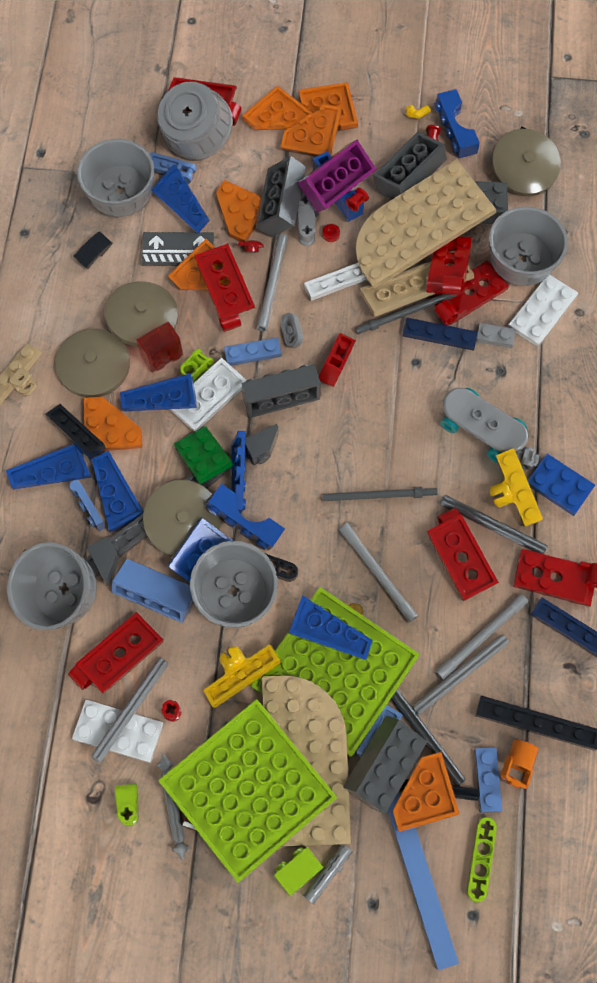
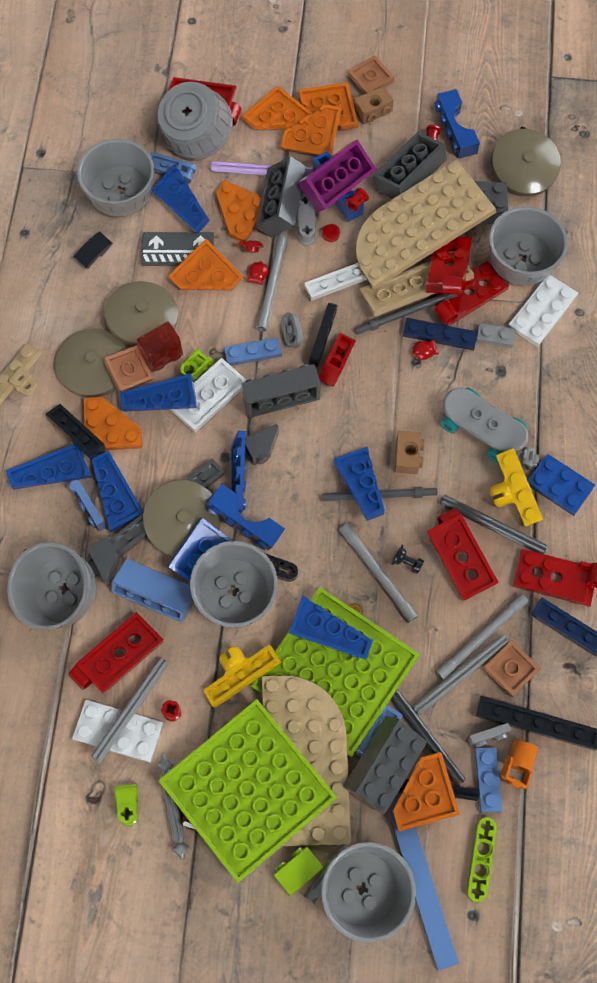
green plate [174,426,233,484] -> none
red hinge [194,243,255,332] -> none
yellow arm [405,105,431,119] -> none
none -> nougat plate [103,345,153,393]
none -> lavender axle [211,161,313,176]
none -> red animal [247,261,269,285]
none -> black beam [309,302,338,367]
none -> light grey piece [321,842,416,943]
none -> blue wing [333,446,385,521]
none -> nougat plate [348,55,395,94]
none -> medium nougat brick [354,86,394,124]
none -> black piece [391,544,424,574]
none -> medium nougat brick [395,431,424,474]
none -> red animal [412,340,439,360]
none -> light grey plate [467,723,511,748]
none -> nougat plate [483,640,541,697]

